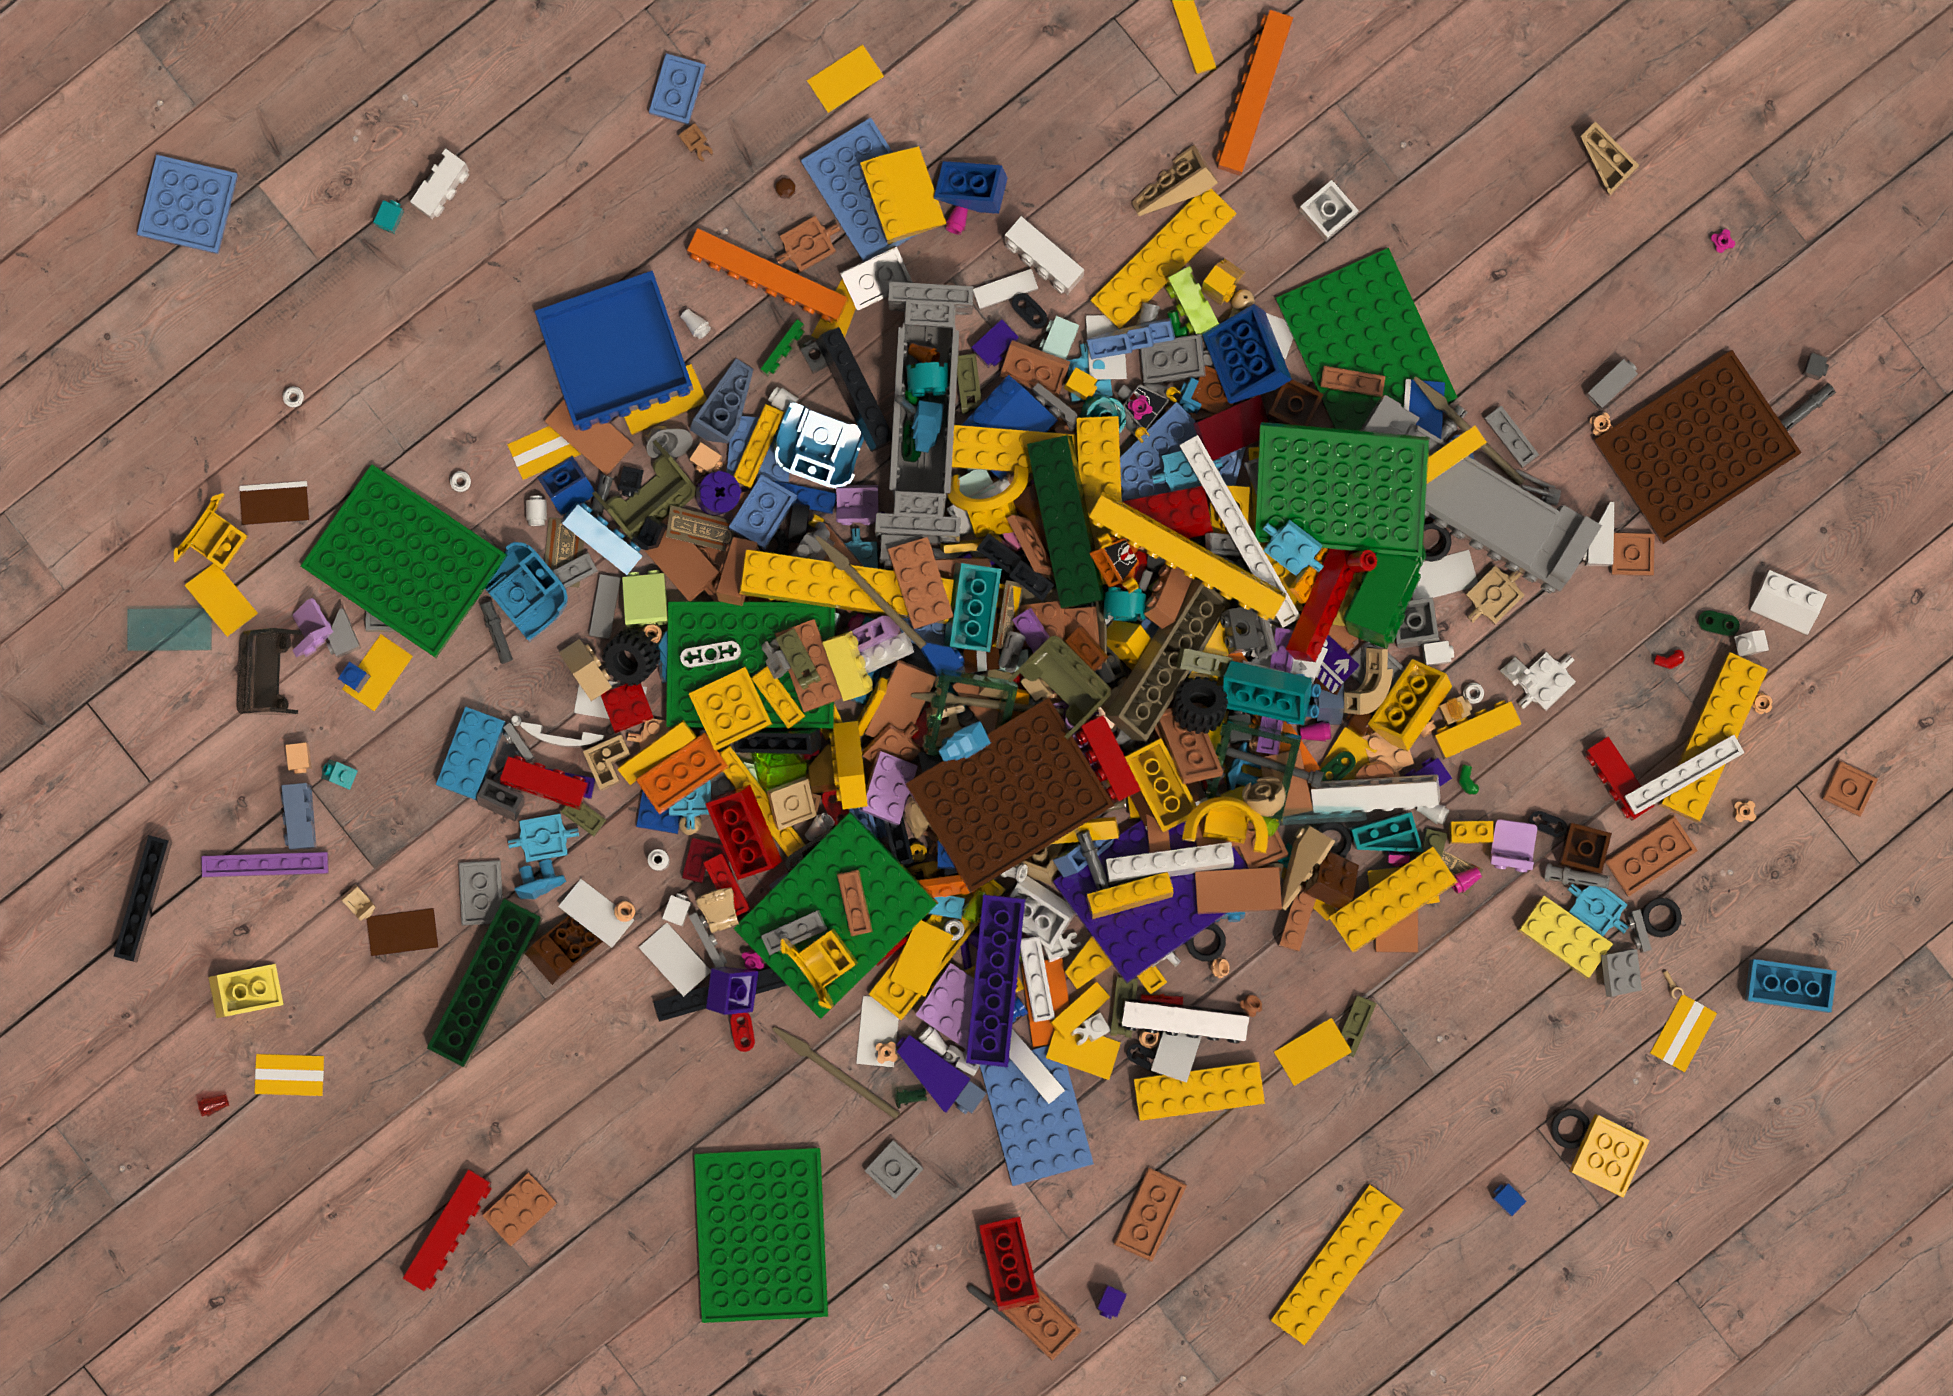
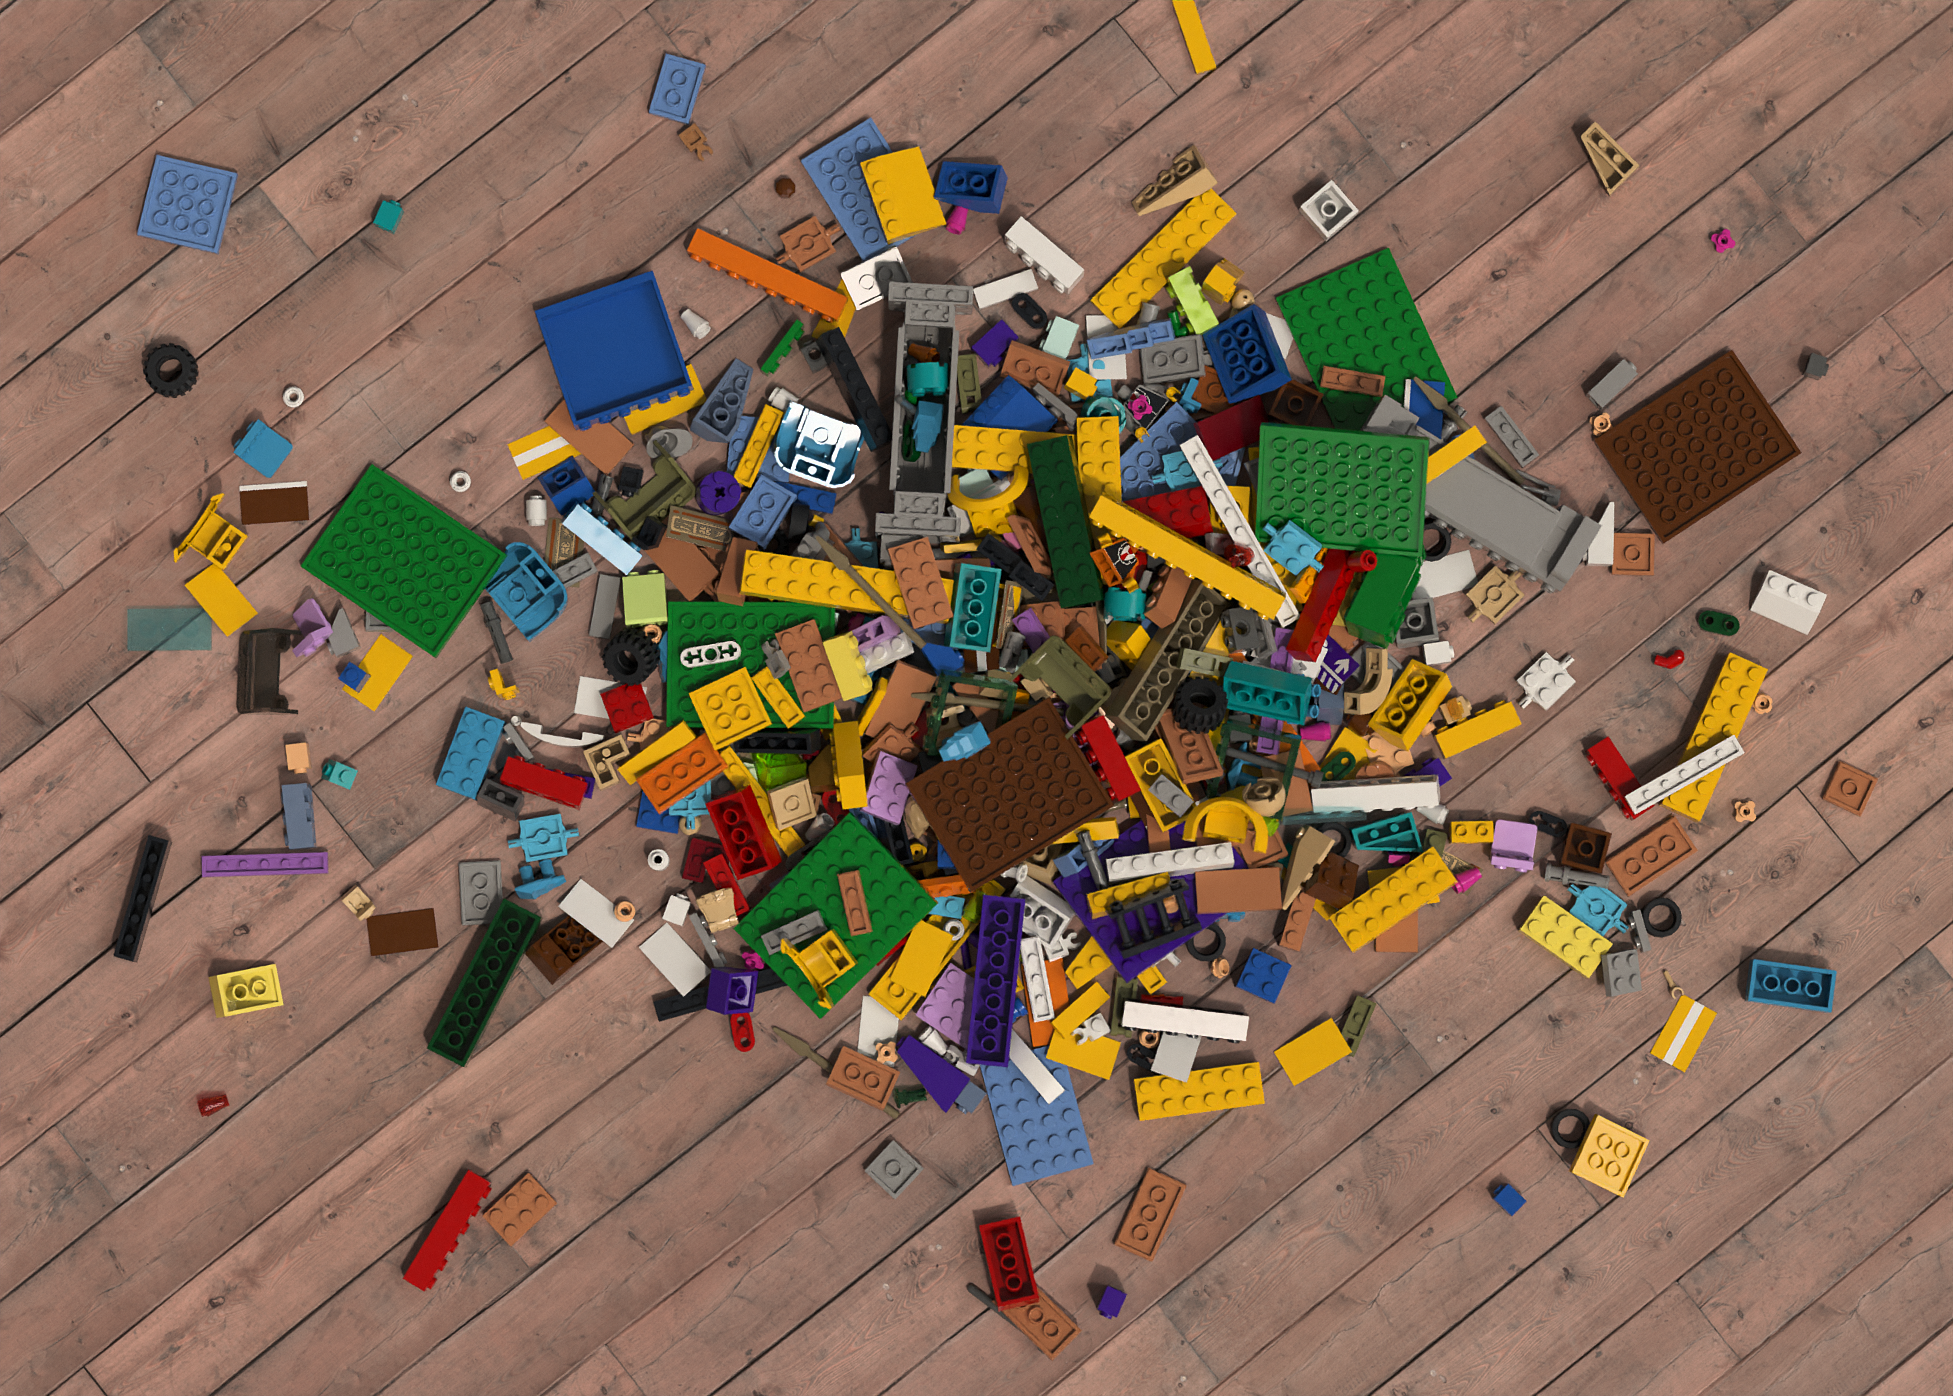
yellow sticker [254,1054,324,1096] -> none
white wedge [410,148,469,219] -> none
tan brick [559,639,612,701] -> none
olive plate [561,802,607,837] -> none
light nougat brick [689,442,723,476] -> none
green plate [694,1148,828,1323] -> none
olive plate [776,629,822,690] -> none
yellow sticker [807,44,884,113] -> none
lavender bracket [836,485,879,525] -> none
orange brick [1215,10,1293,176] -> none
nougat plate [1240,995,1262,1017] -> none
yellow plate [1270,1184,1404,1346] -> none
green arm [1459,765,1479,795] -> none
white plate [1463,683,1484,704] -> none
white plate [1500,657,1535,690] -> none
white brick [1734,630,1769,657] -> none
dark grey pin [1780,383,1836,432] -> none
none -> black tyre [143,343,199,398]
none -> dark azure bracket [233,419,293,478]
none -> yellow bracket [487,669,520,700]
none -> nougat plate [826,1046,900,1111]
none -> black fence [1105,878,1202,959]
none -> light grey plate [1148,774,1194,817]
none -> light nougat plate [1163,895,1179,913]
none -> clear red piece [1224,543,1255,568]
none -> blue brick [1235,948,1292,1004]

